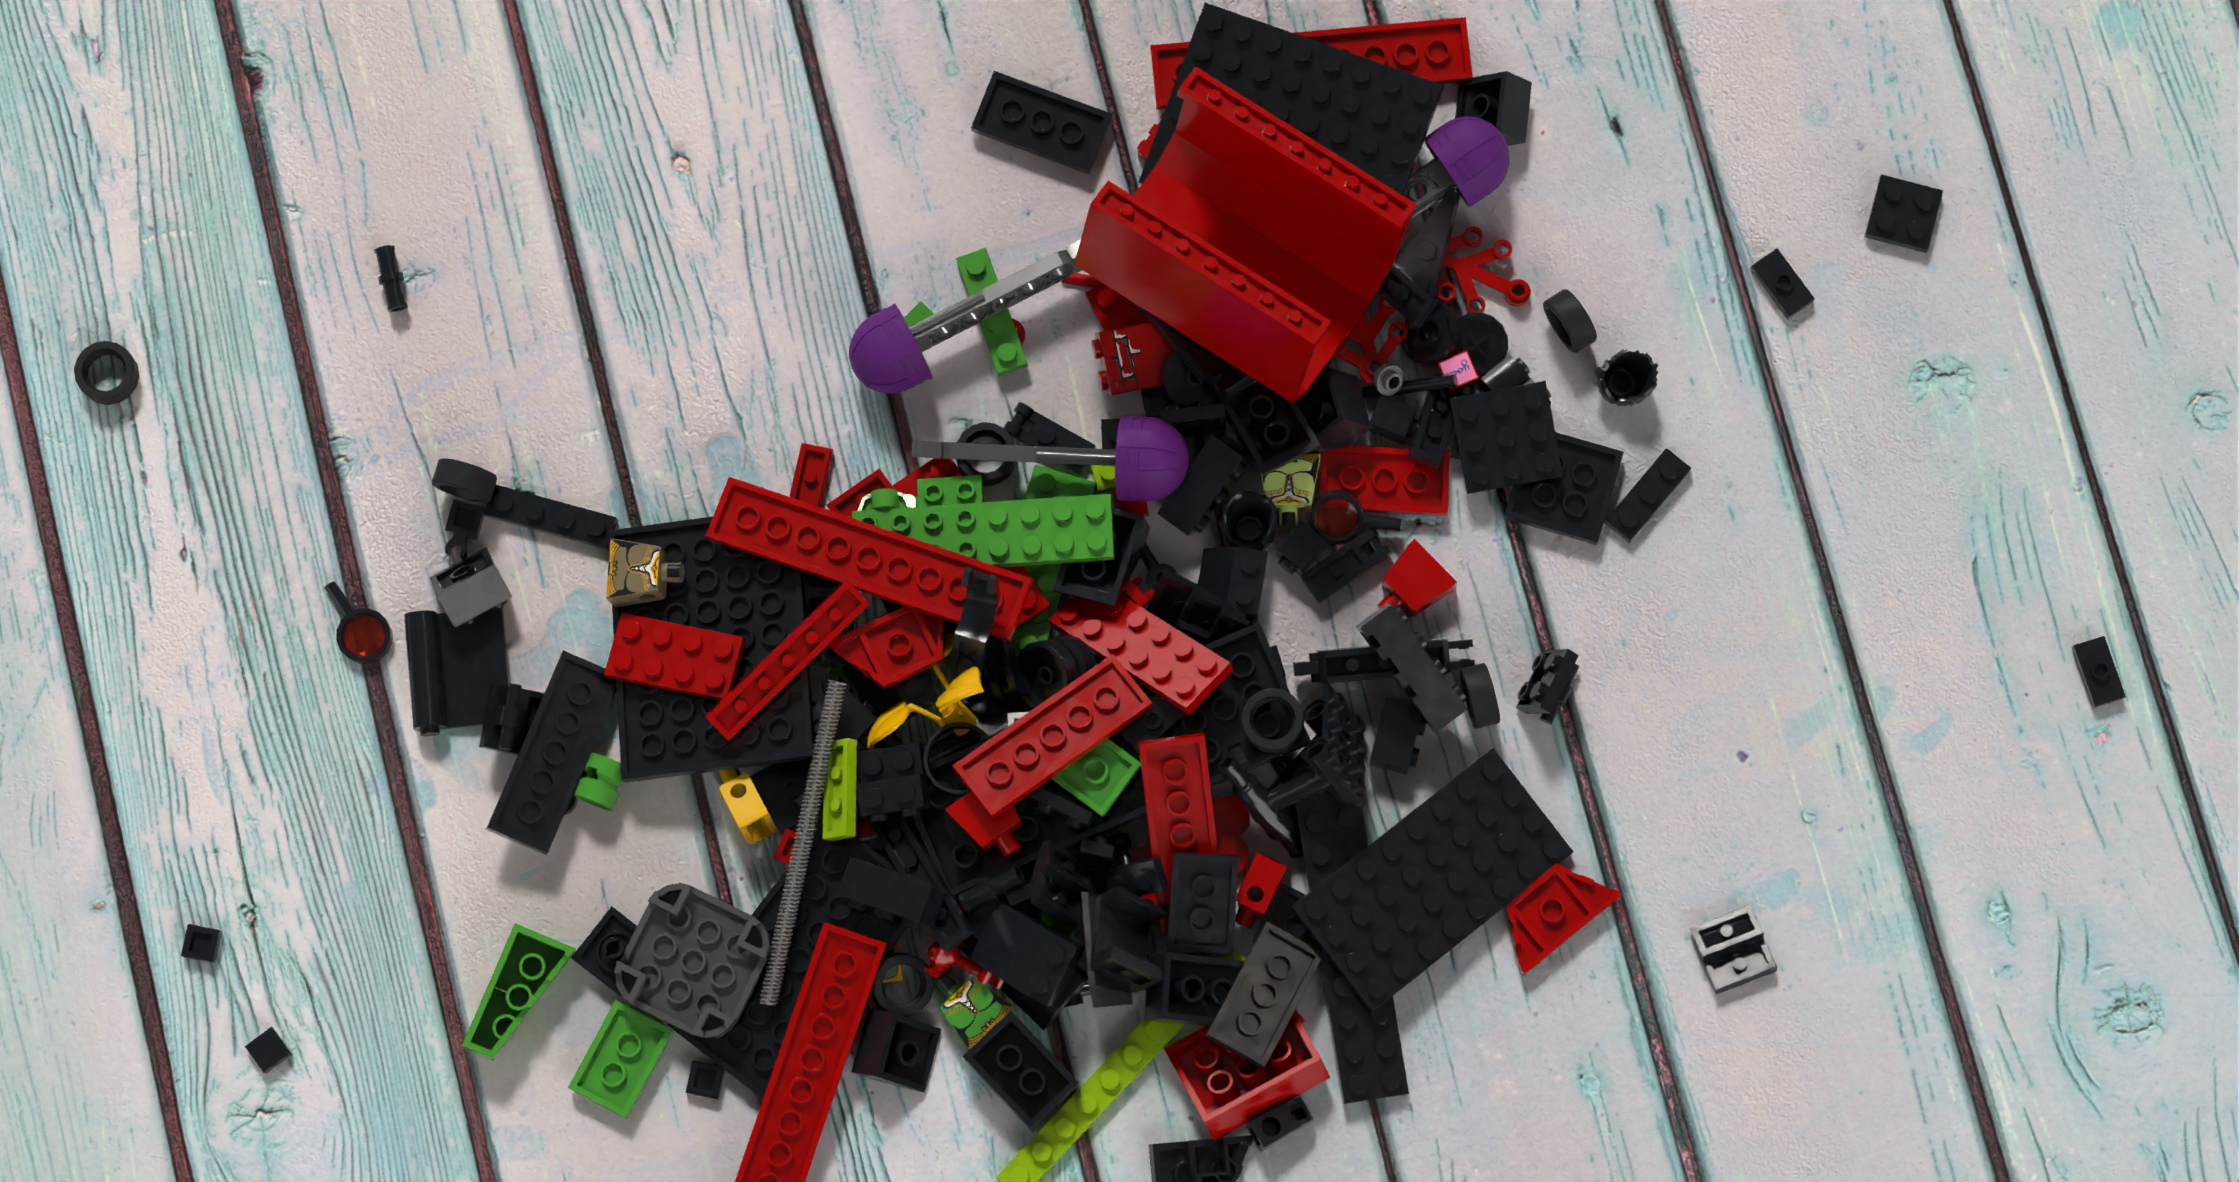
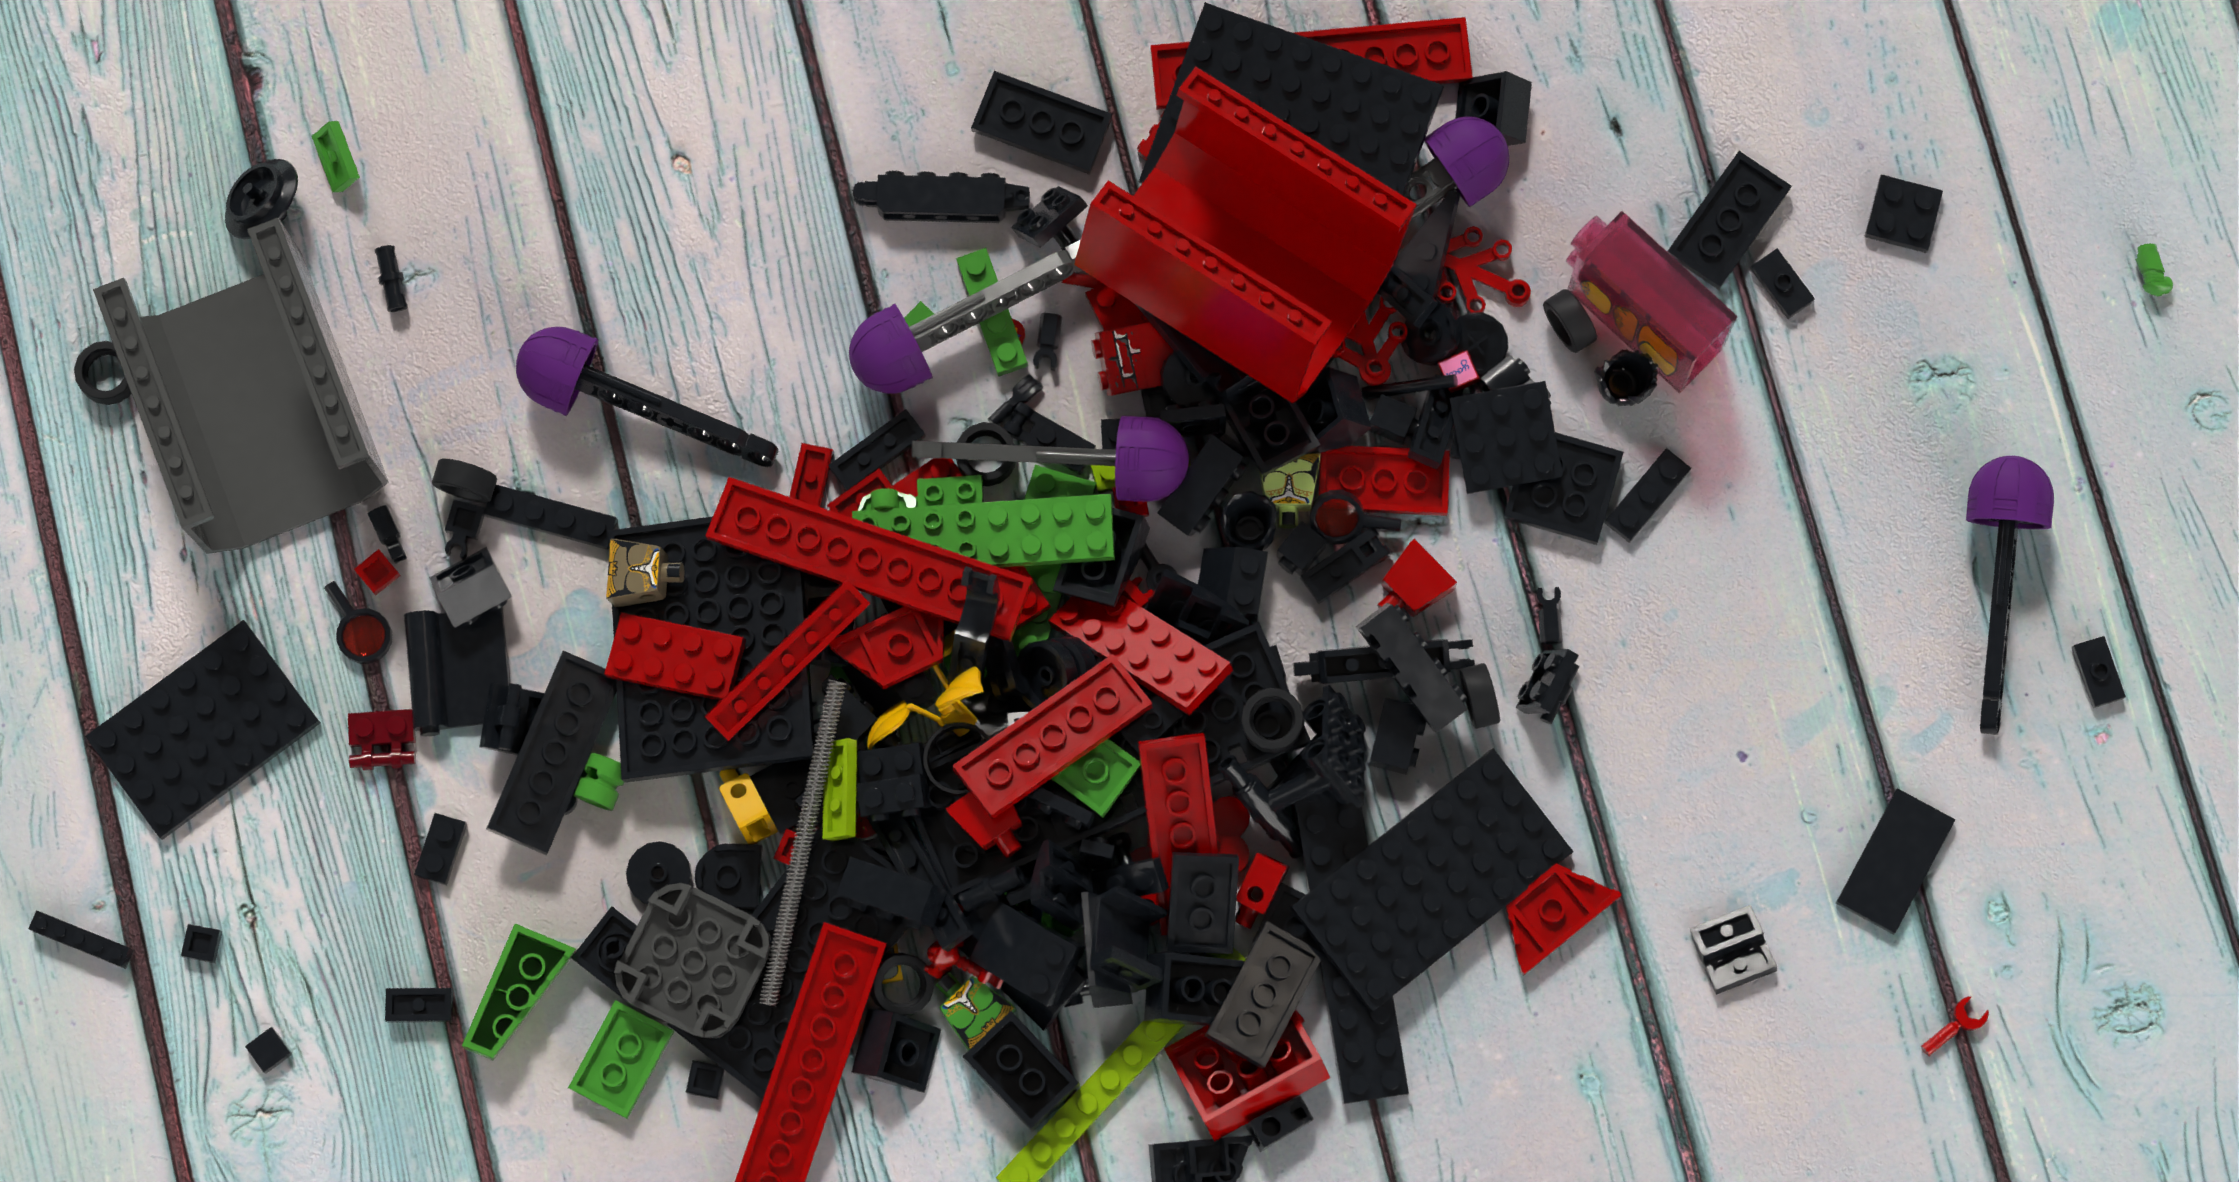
dark grey plate [1373,364,1404,396] -> none
none -> black piece [28,910,134,969]
none -> black plate [85,620,321,840]
none -> dark grey panel [93,218,389,554]
none -> black piece [225,159,298,239]
none -> bright green plate [312,121,360,193]
none -> dark red plate [348,709,416,771]
none -> red plate [354,549,401,596]
none -> black bar [367,505,407,564]
none -> black plate [385,988,453,1023]
none -> black plate [414,813,467,886]
none -> piece [516,327,779,467]
none -> black plate [626,841,692,905]
none -> black tile [695,844,763,911]
none -> black plate [828,409,926,491]
none -> black hinge [852,171,1030,223]
none -> black piece [988,374,1044,425]
none -> black plate [1011,186,1088,250]
none -> black bar [1033,312,1062,371]
none -> black bar [1536,587,1563,645]
none -> clear pink brick [1566,211,1737,394]
none -> black plate [1666,151,1792,290]
none -> black tile [1836,788,1956,935]
none -> red piece [1921,996,1989,1056]
none -> piece [1966,456,2054,735]
none -> bright green arm [2135,244,2173,296]

